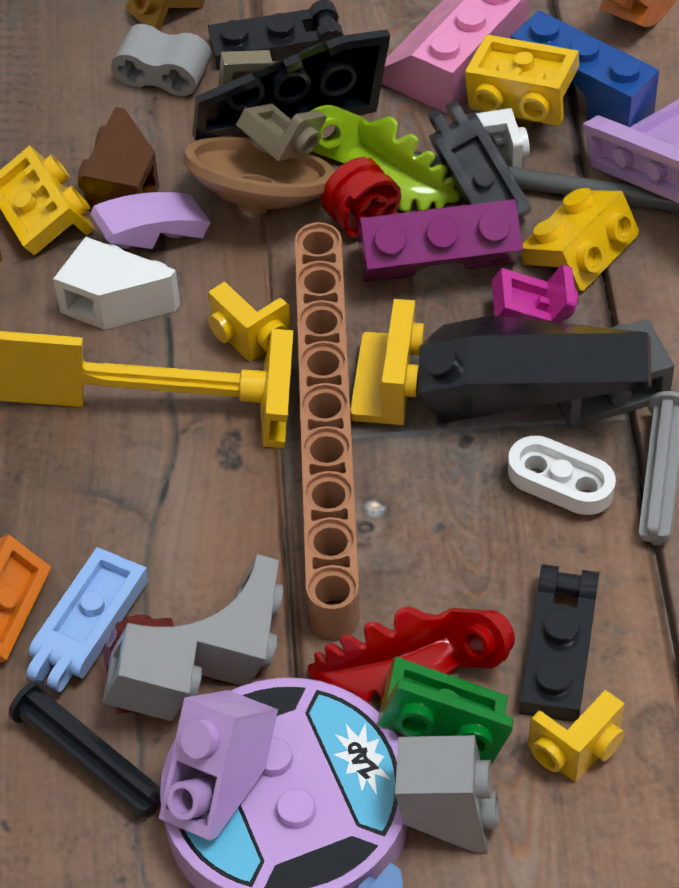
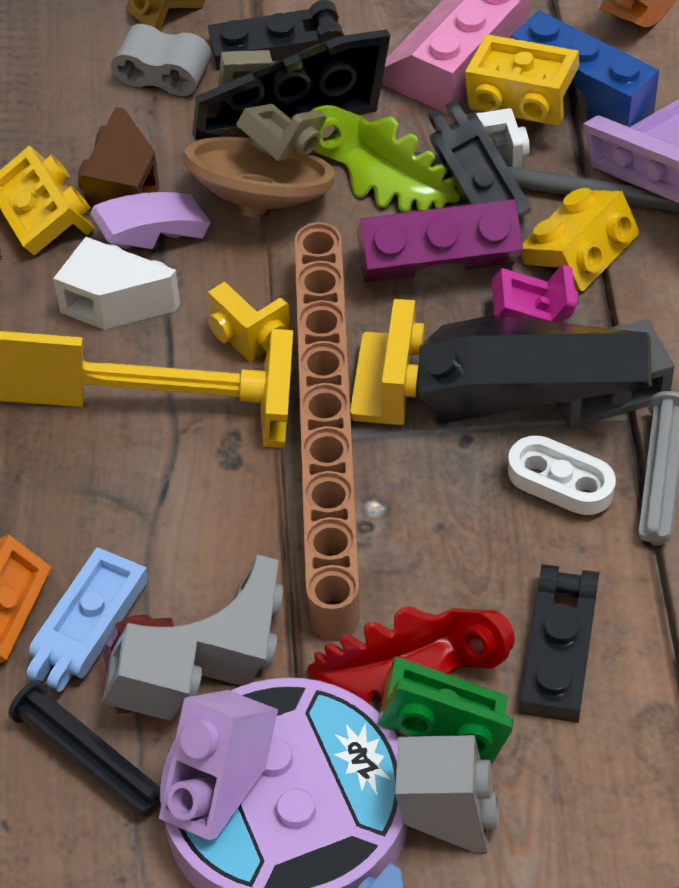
red wheel [320,157,401,238] -> none
yellow bracket [528,690,625,783] -> none

